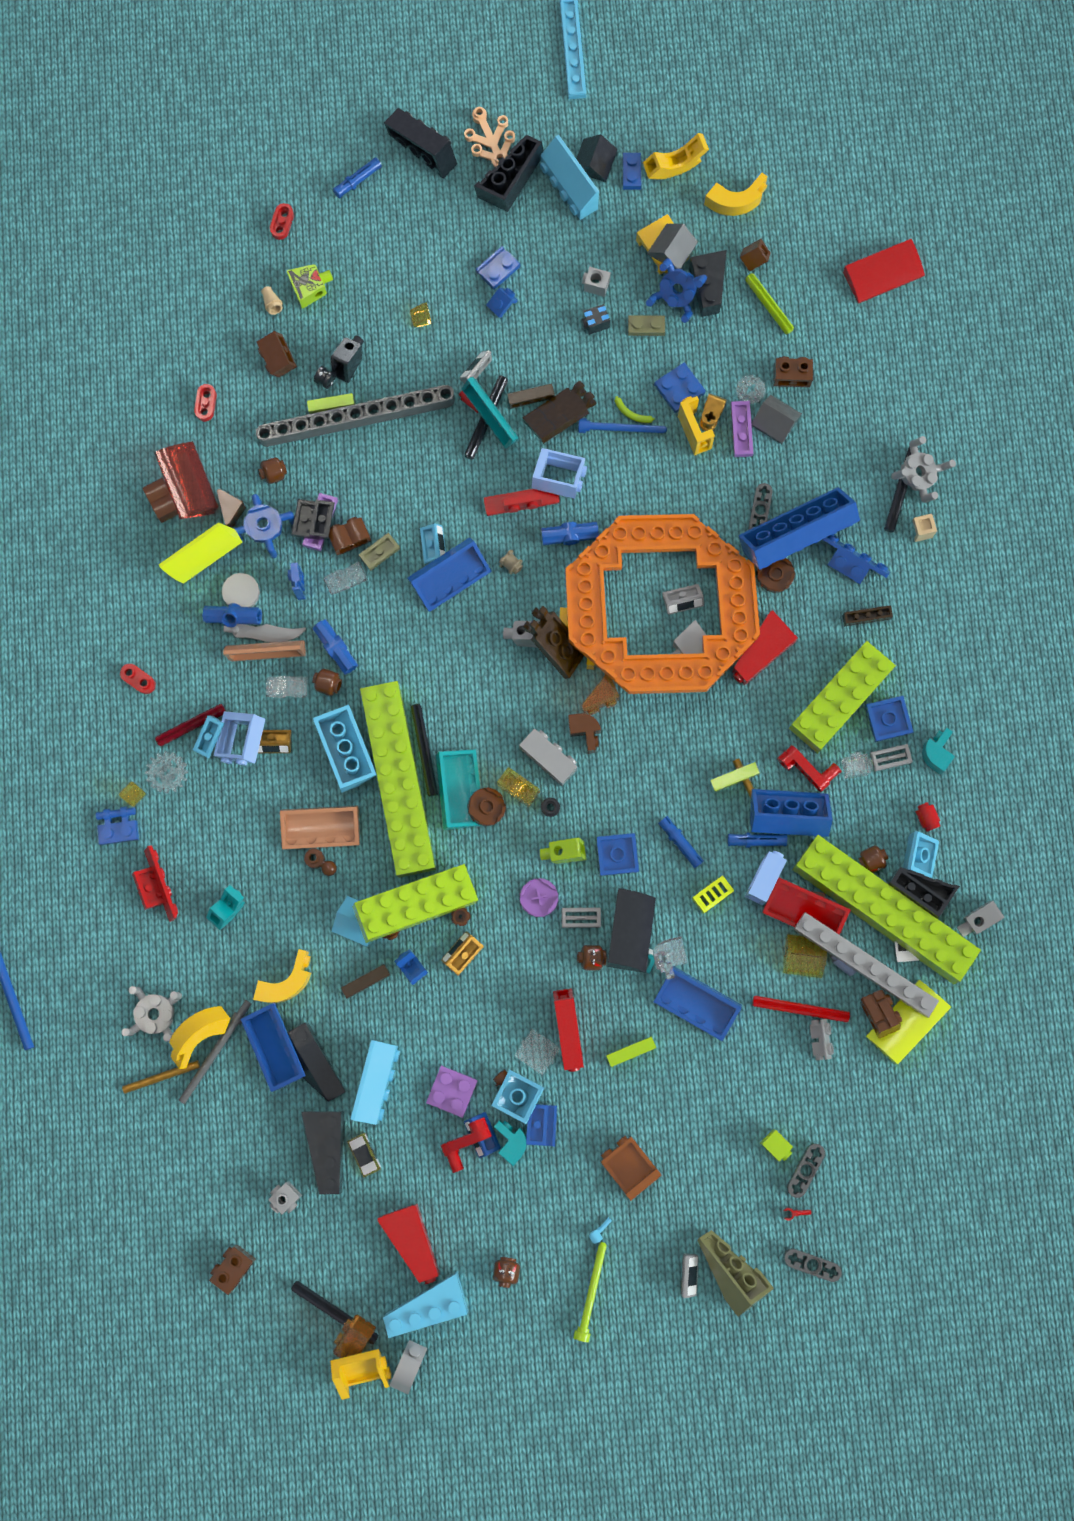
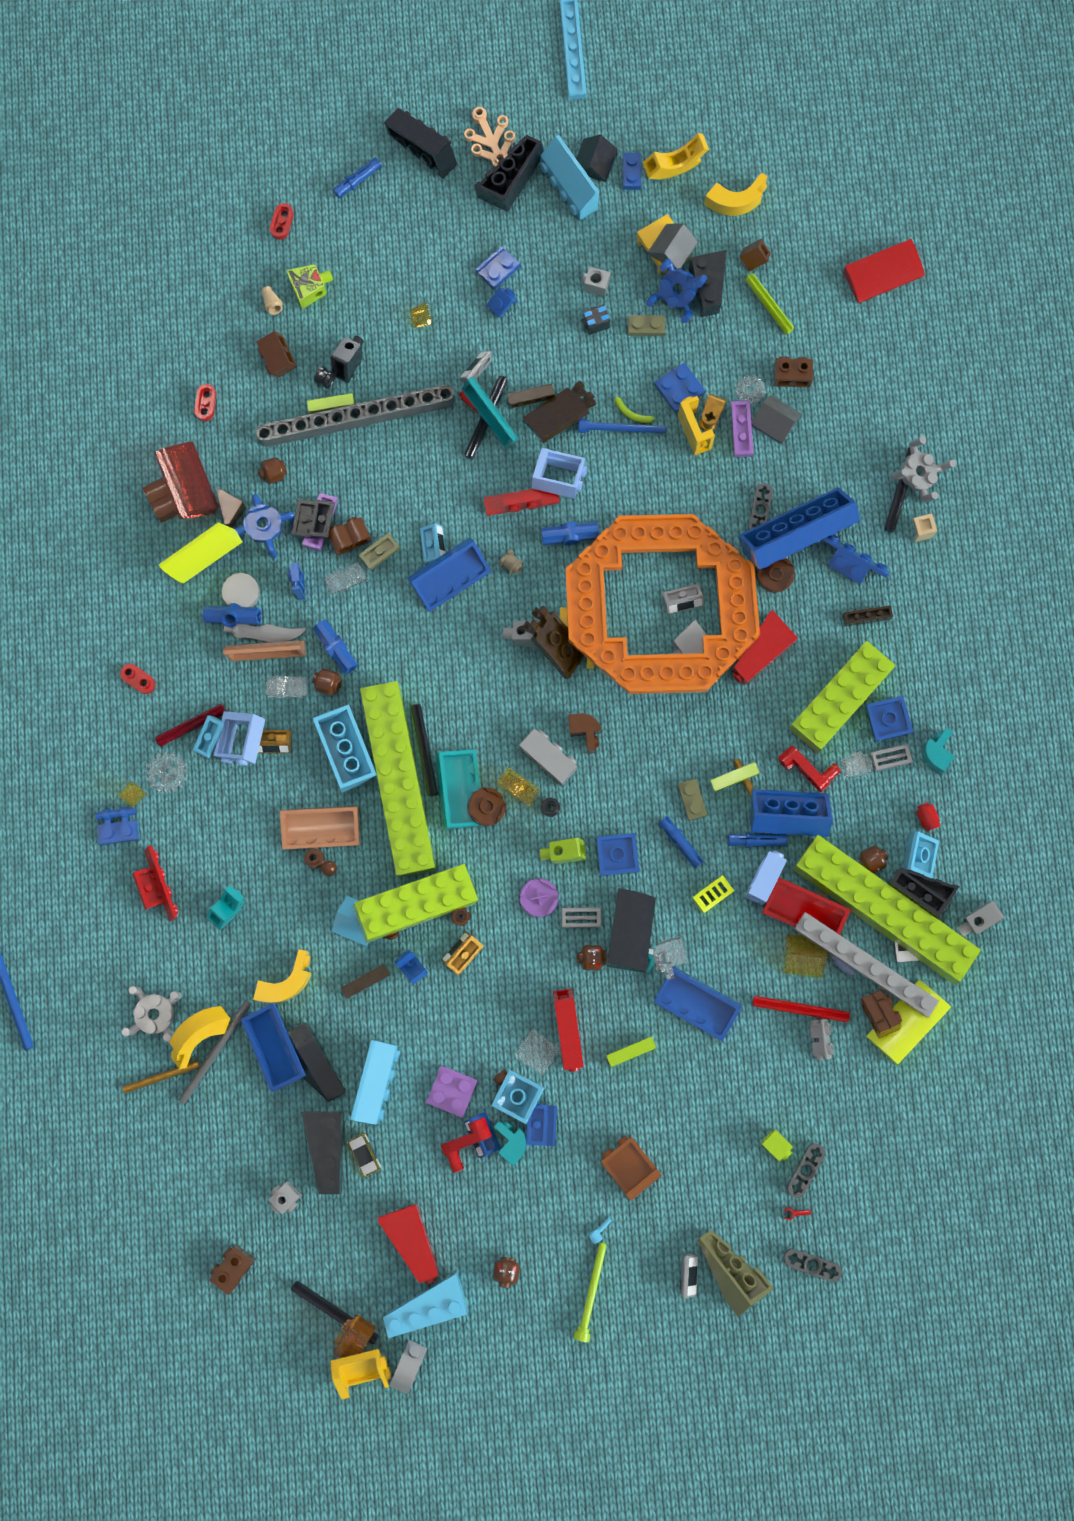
clear orange arch [582,674,620,715] -> none
none -> olive plate [677,779,707,821]

